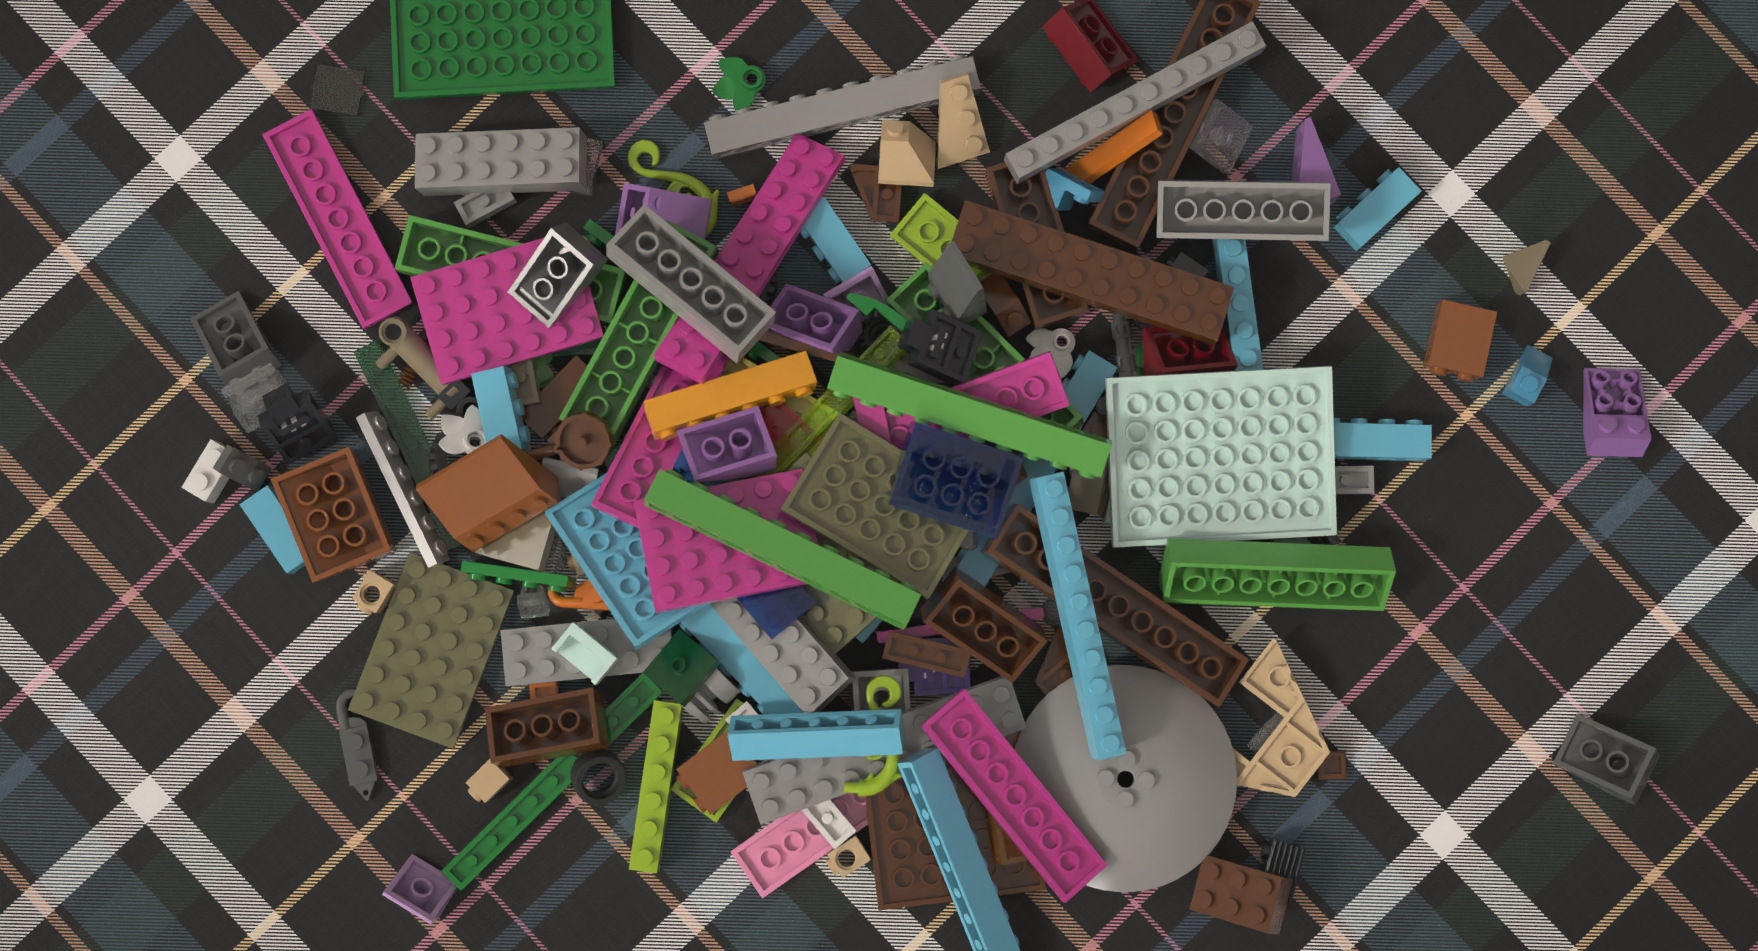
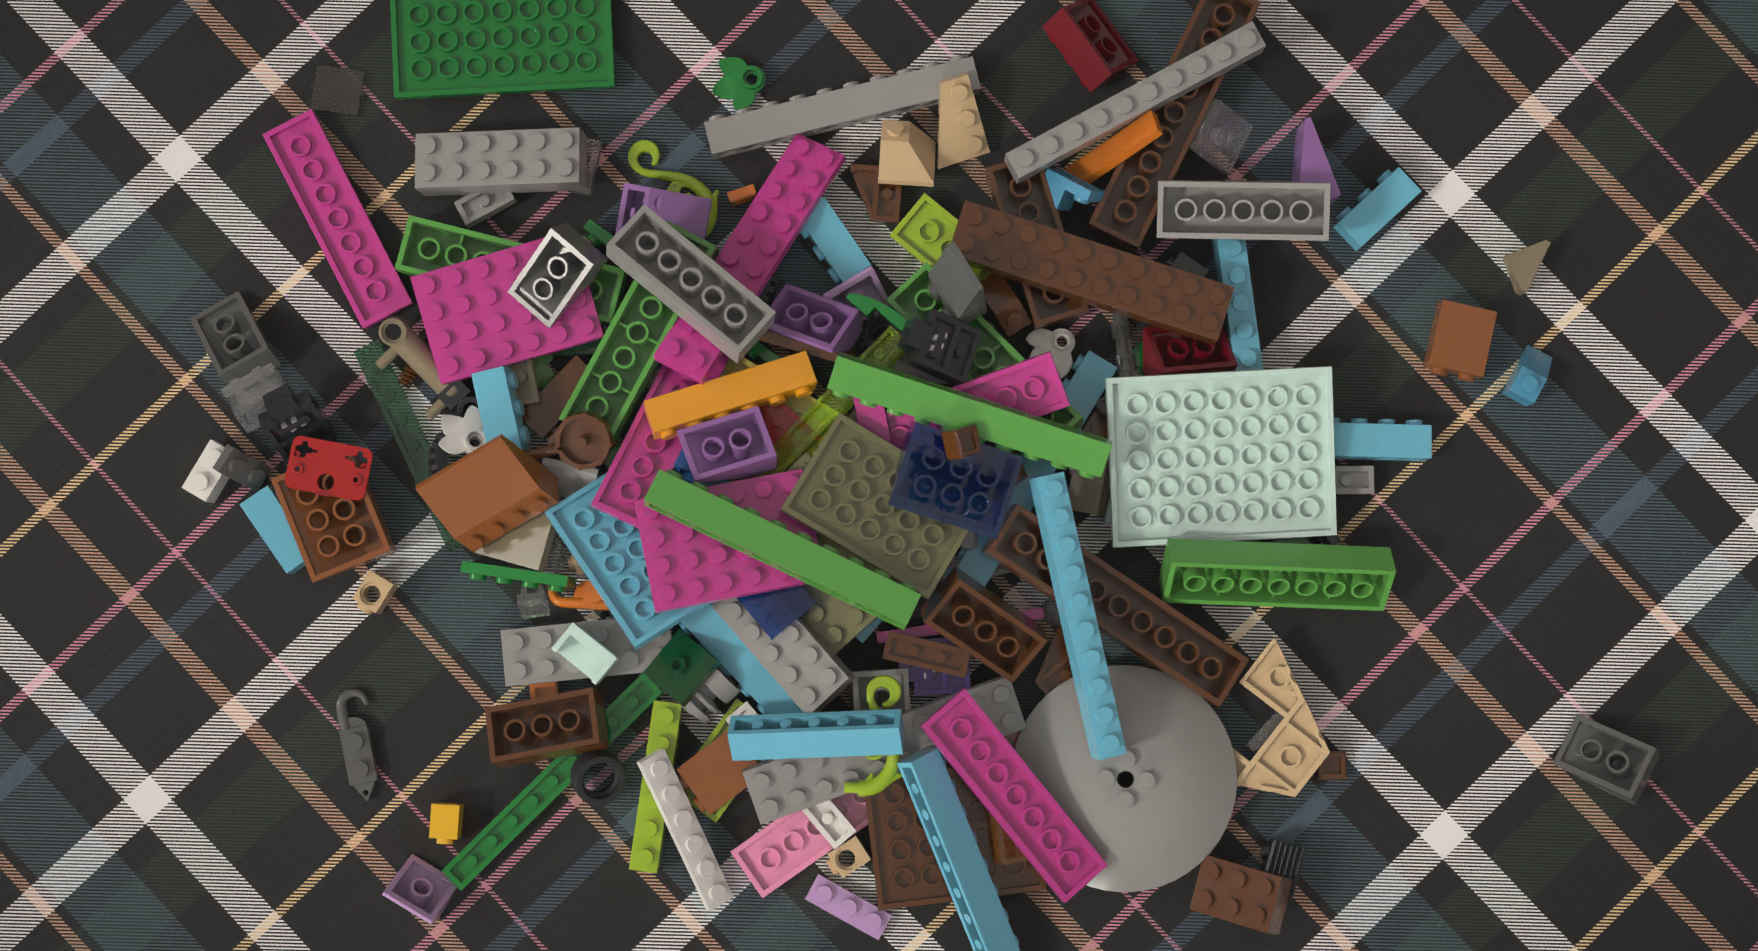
olive plate [348,552,515,749] -> none
light grey plate [356,411,450,568] -> none
tan brick [466,759,513,803] -> none
medium lavender slope [1583,368,1651,457] -> none
none -> red axle [285,436,373,501]
none -> yellow brick [429,802,464,844]
none -> white plate [637,748,734,911]
none -> lavender plate [805,873,892,940]
none -> reddish brown slope [942,424,982,460]

